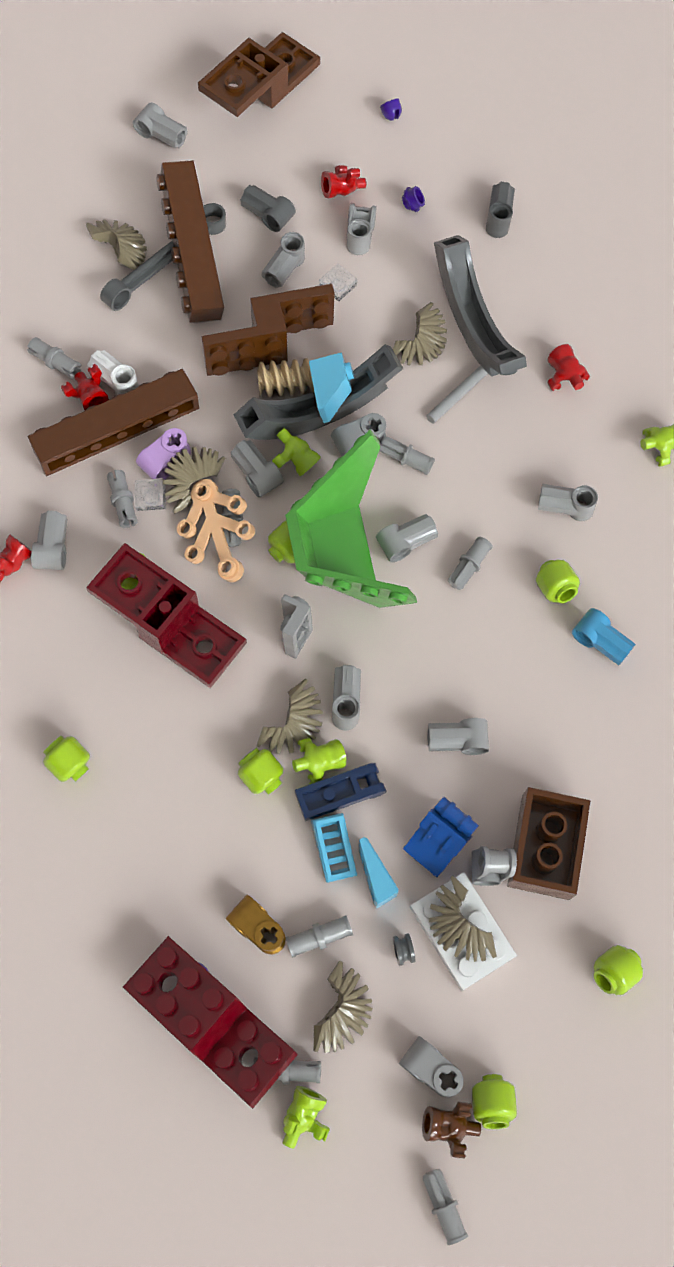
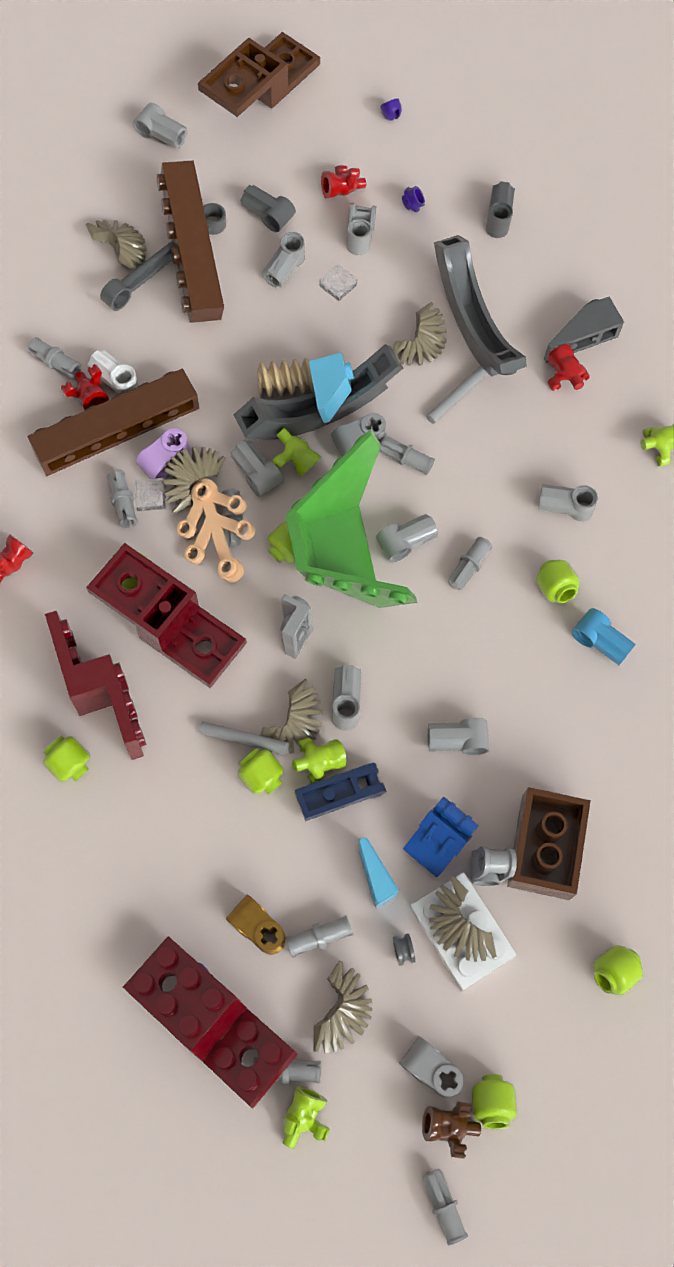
light grey piece [31,511,68,570] -> none
reddish brown bracket [201,284,335,376] -> none
medium azure slope [311,813,357,883] -> none
none -> dark red bracket [45,610,147,760]
none -> light grey bar [199,721,289,754]
none -> dark grey slope [544,296,624,363]

